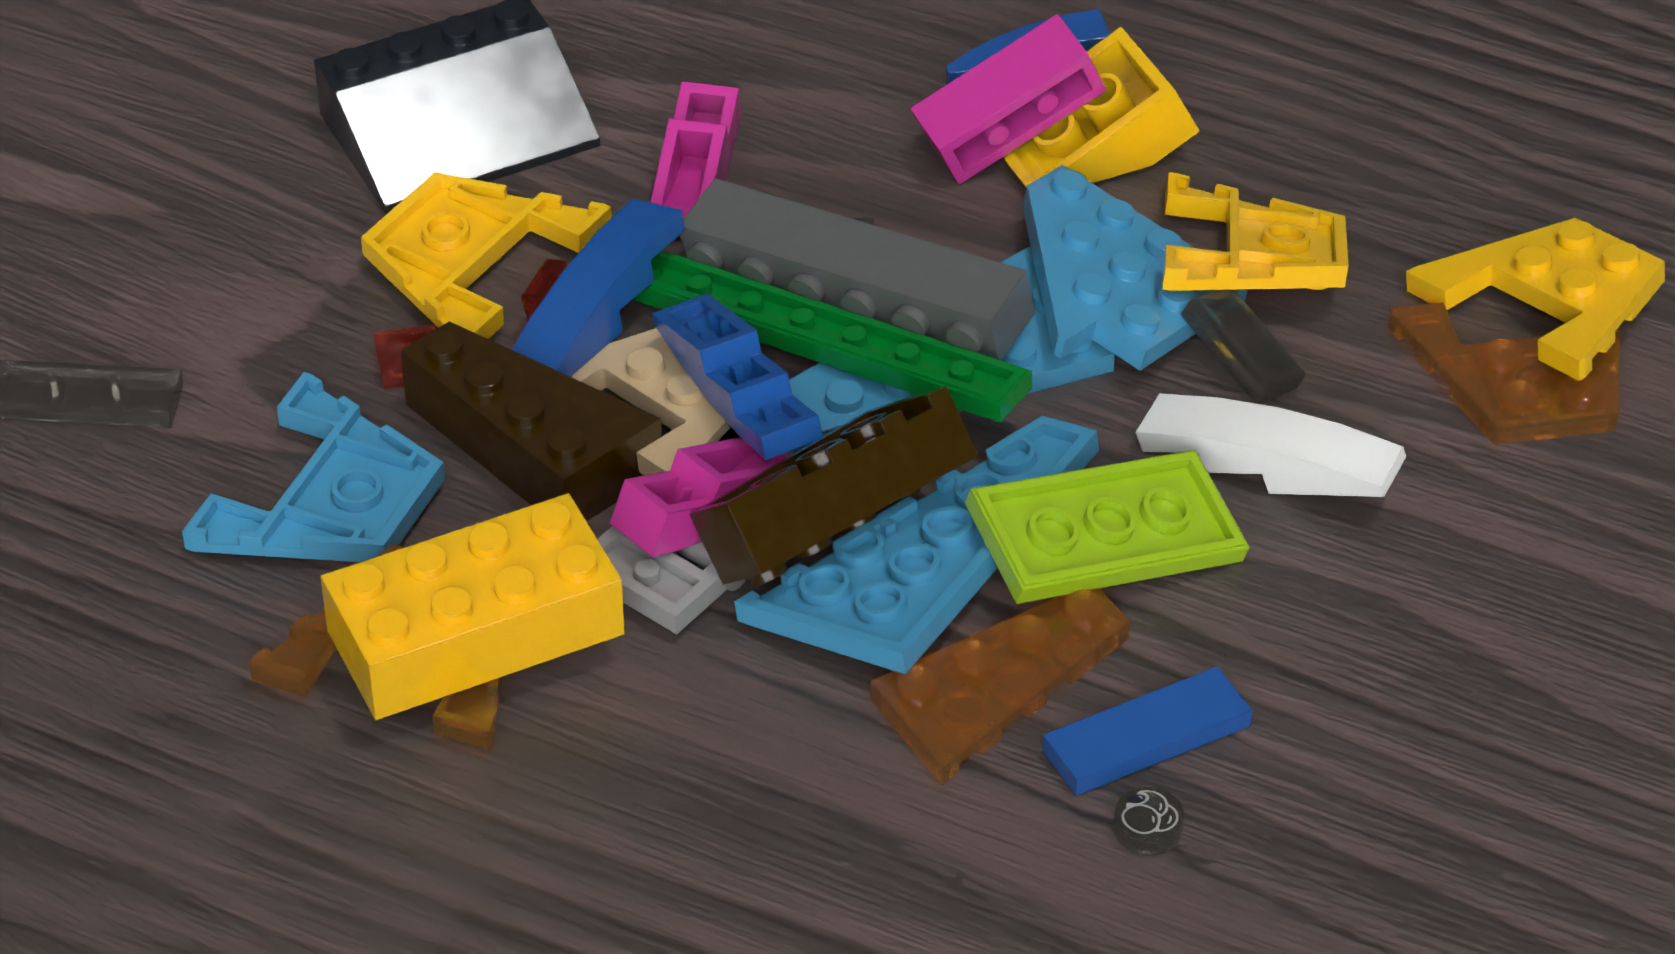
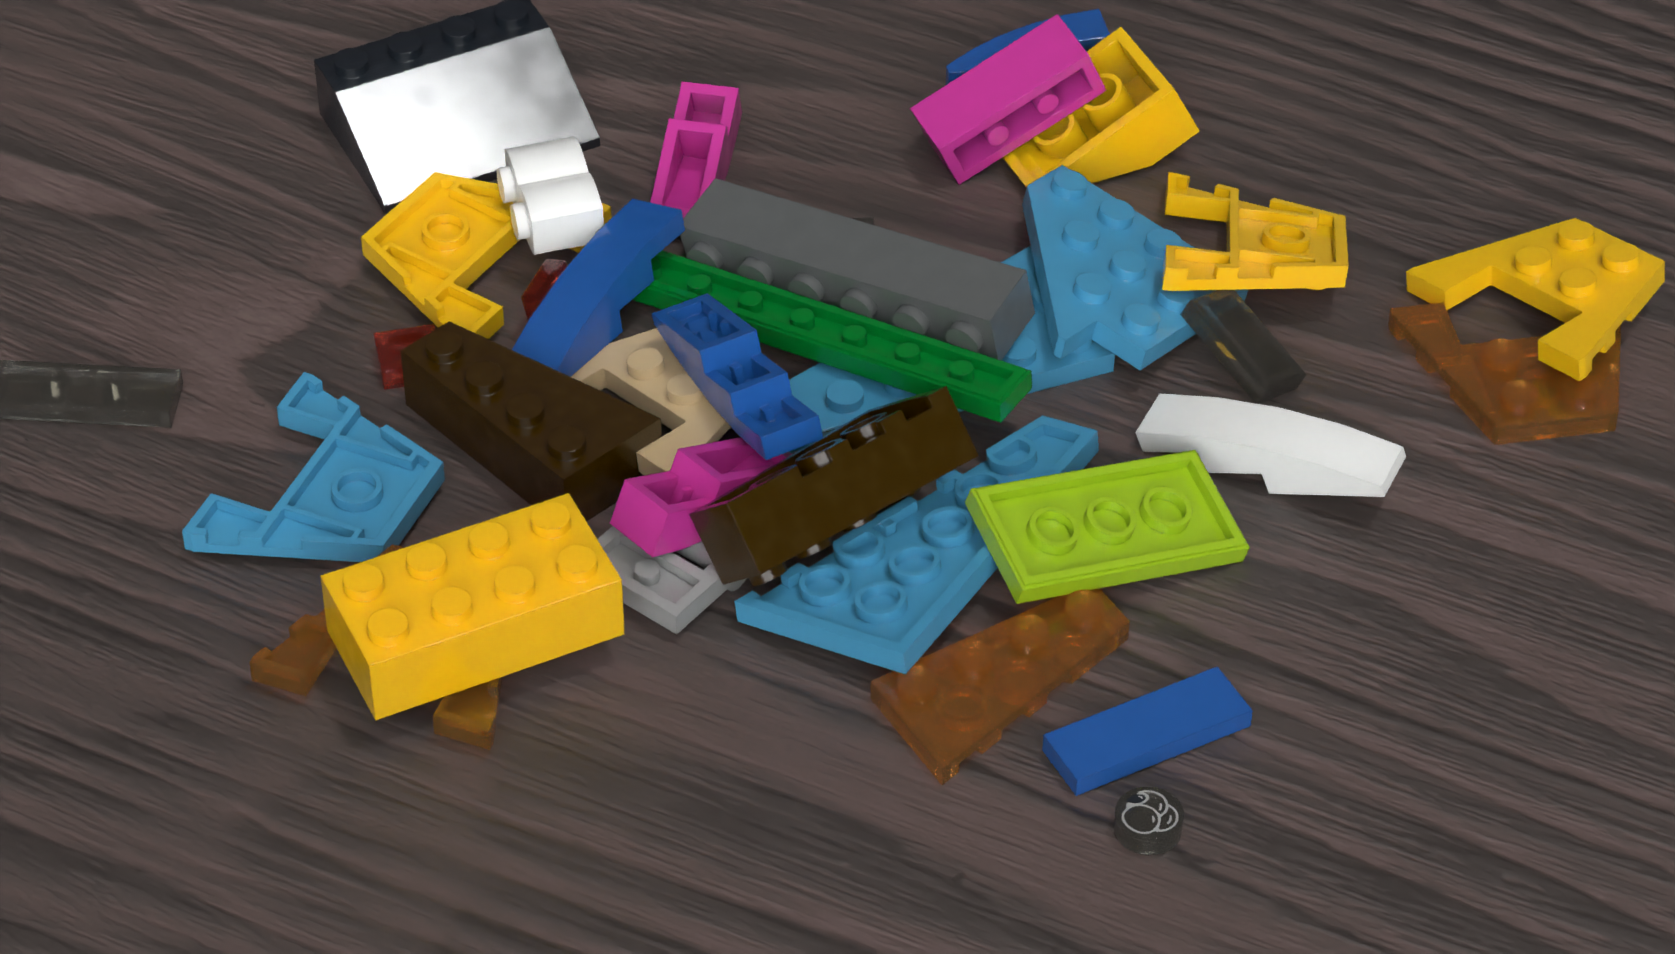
none -> white brick [497,136,604,255]

